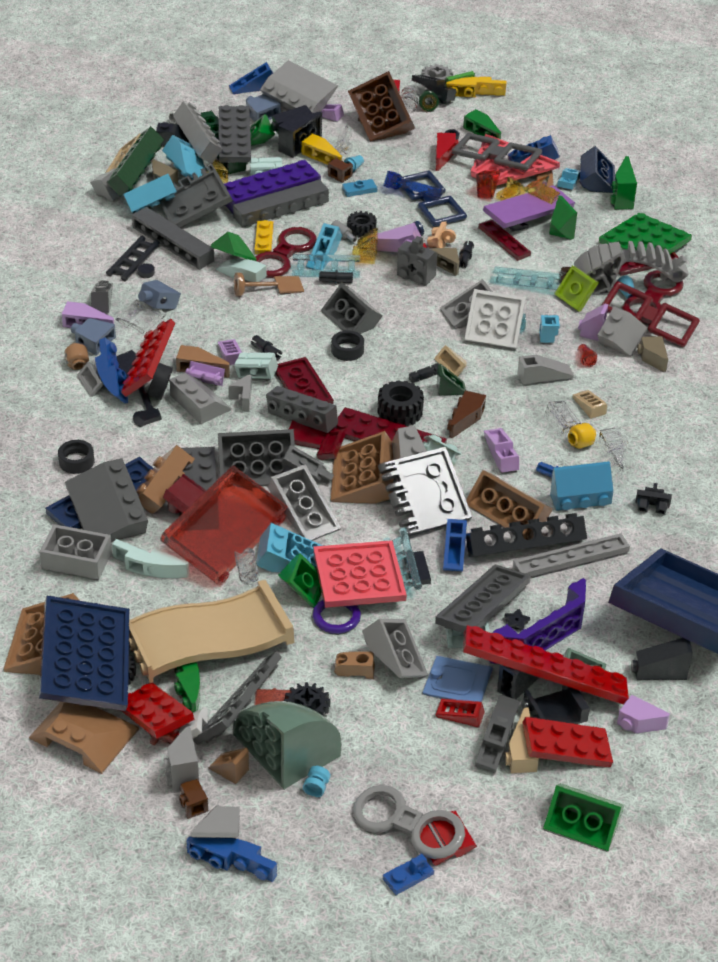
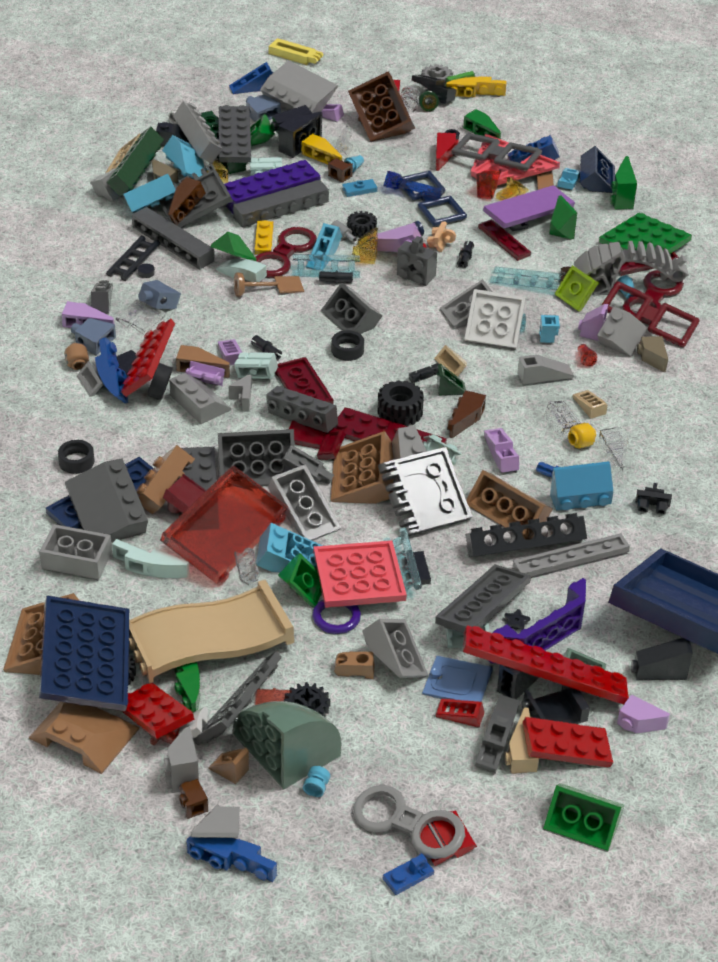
black piece [133,385,162,427] -> none
dark tan slope [431,248,459,276] -> none
blue slope [443,519,467,572] -> none
clear yellow slope [524,175,560,204] -> none
none -> reddish brown slope [168,177,206,226]
none -> light yellow hinge [268,38,324,65]

